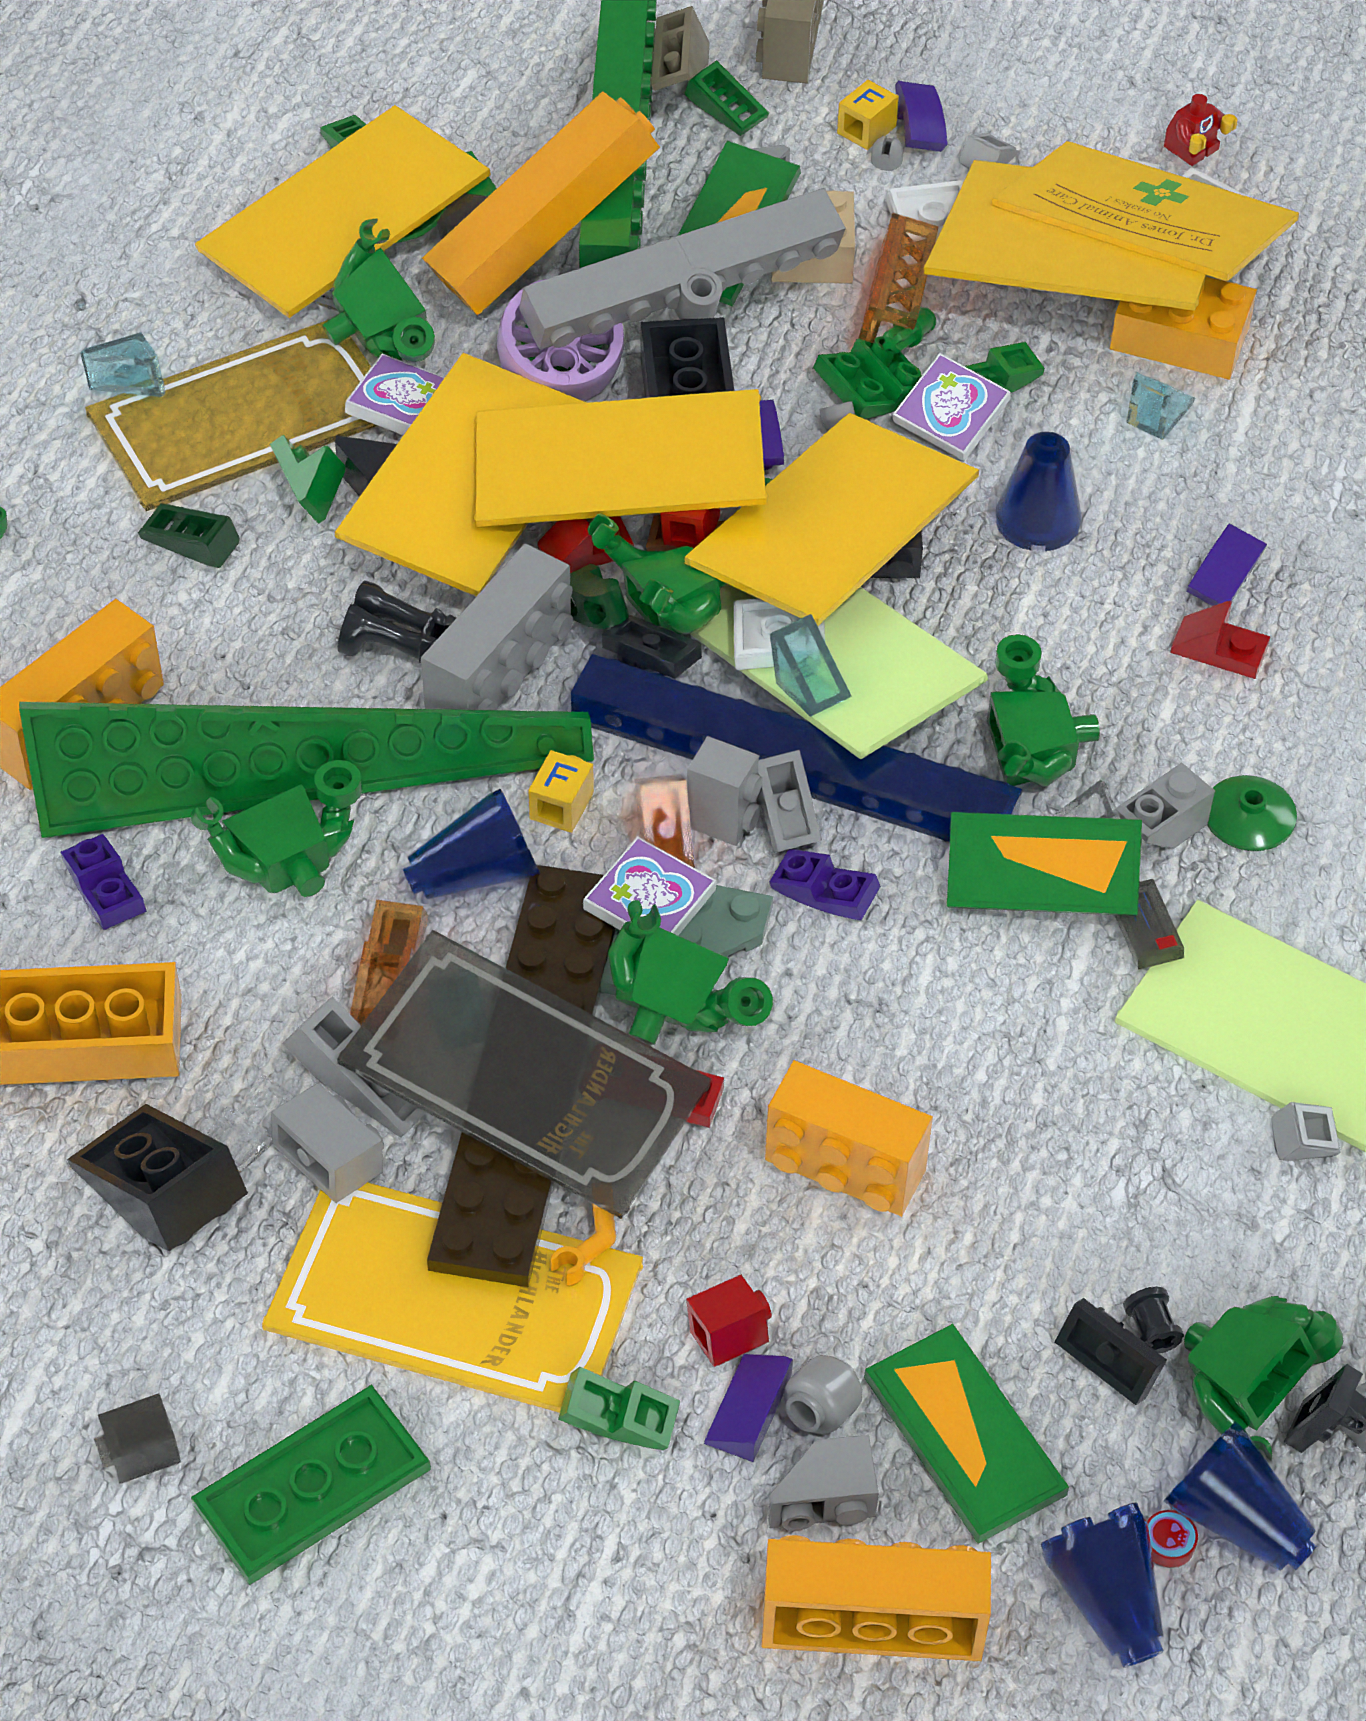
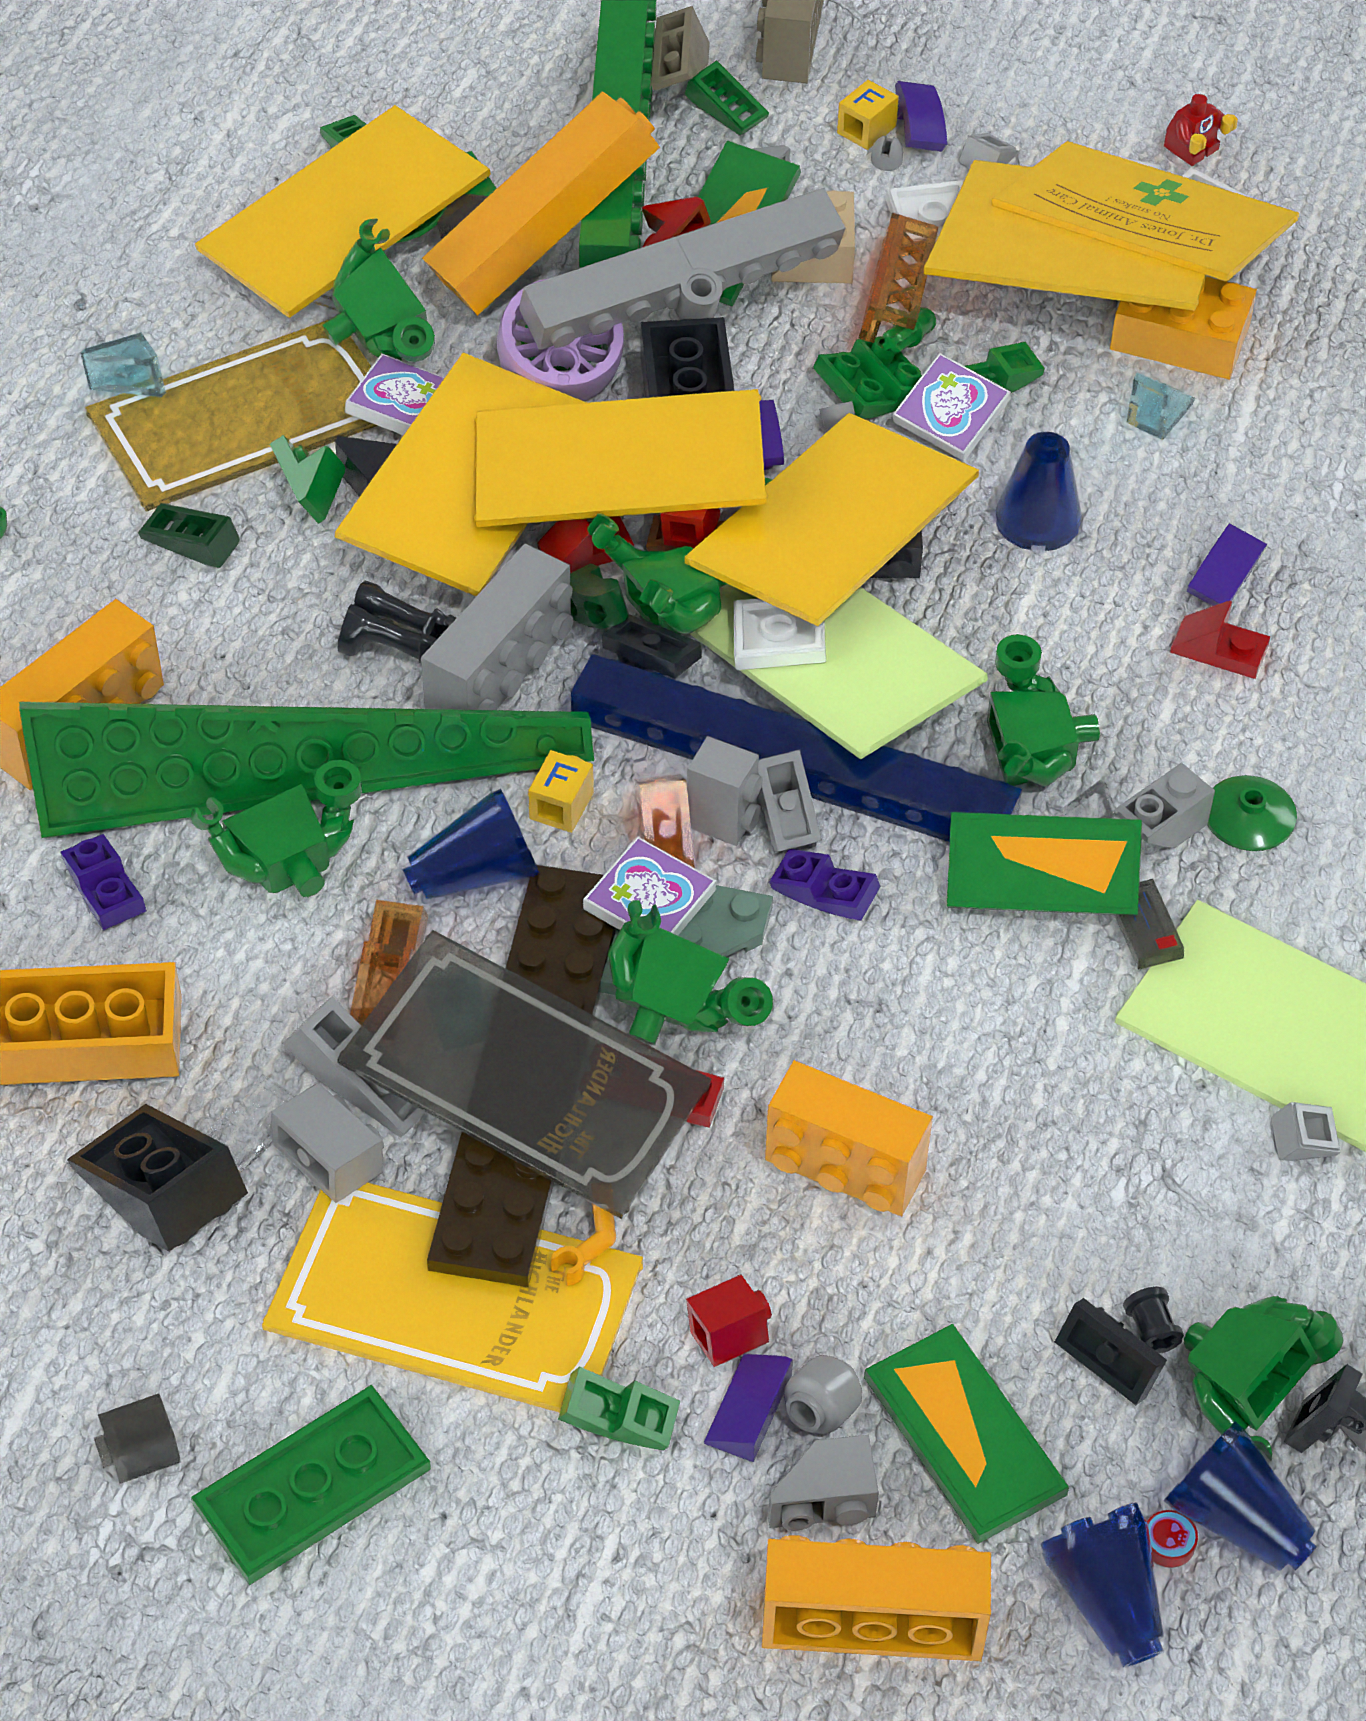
clear light blue slope [770,614,852,717] -> none
none -> red slope [642,196,711,248]

